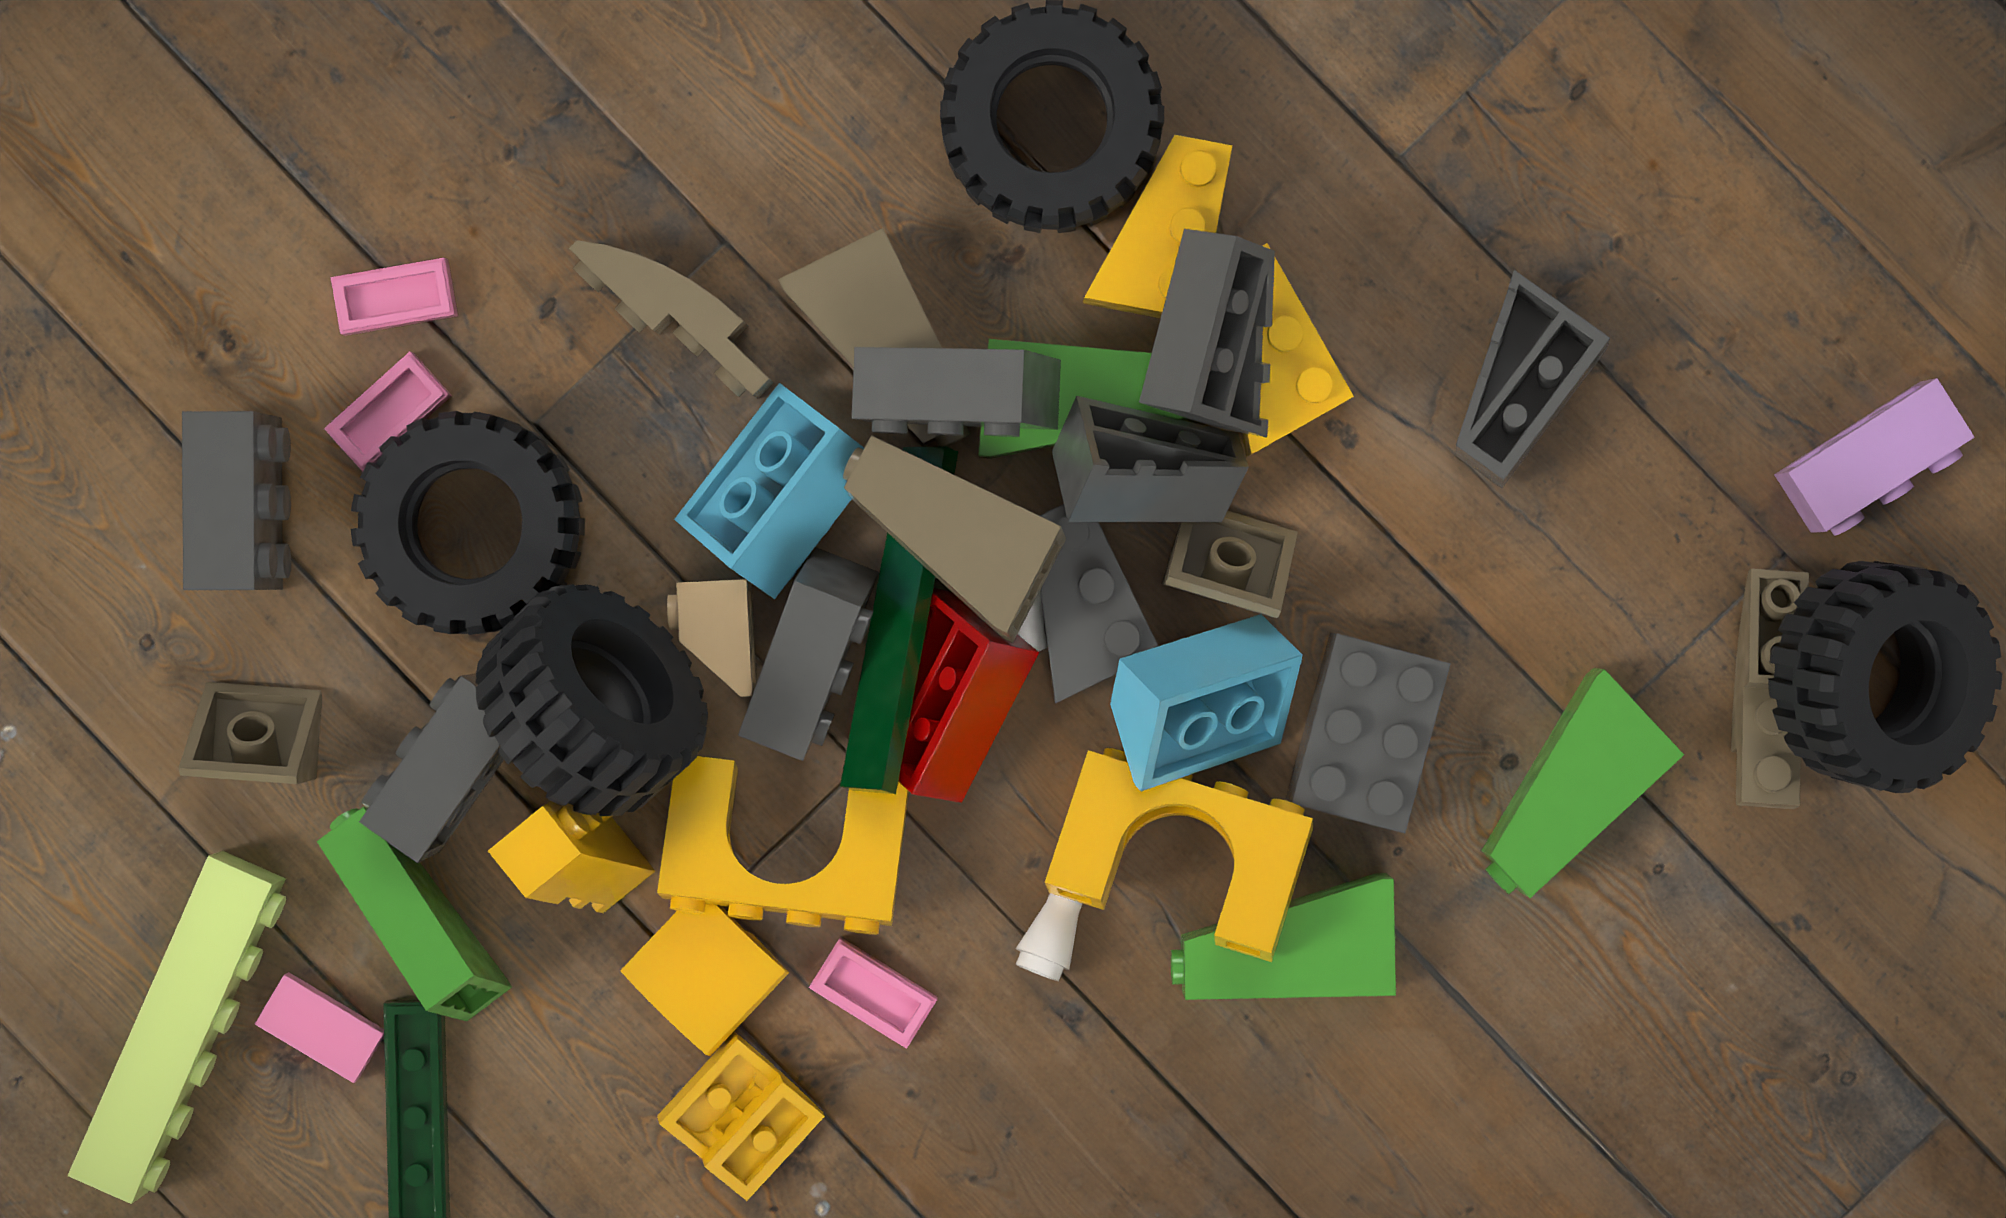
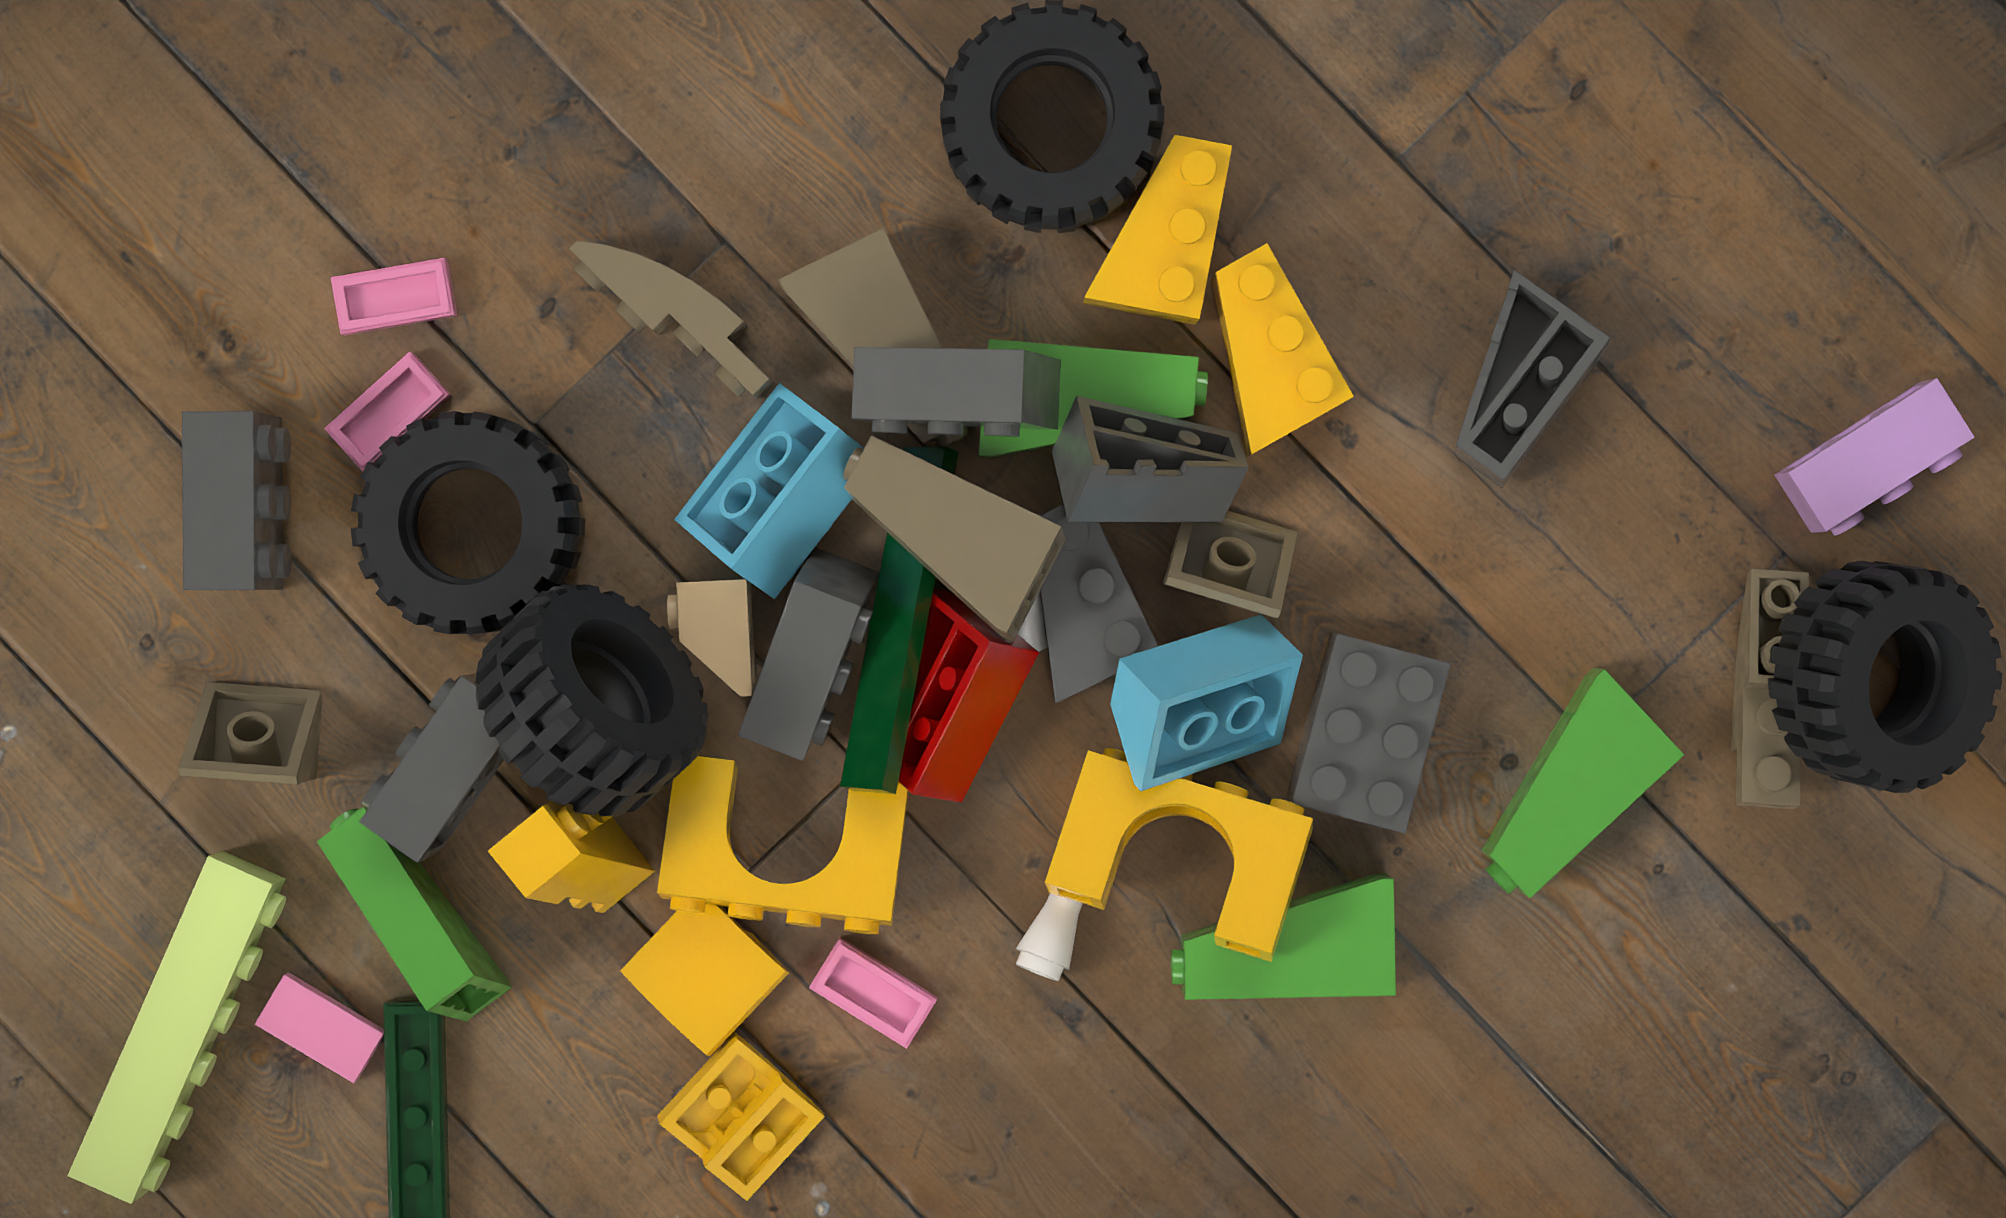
dark grey wedge [1139,229,1275,438] -> none

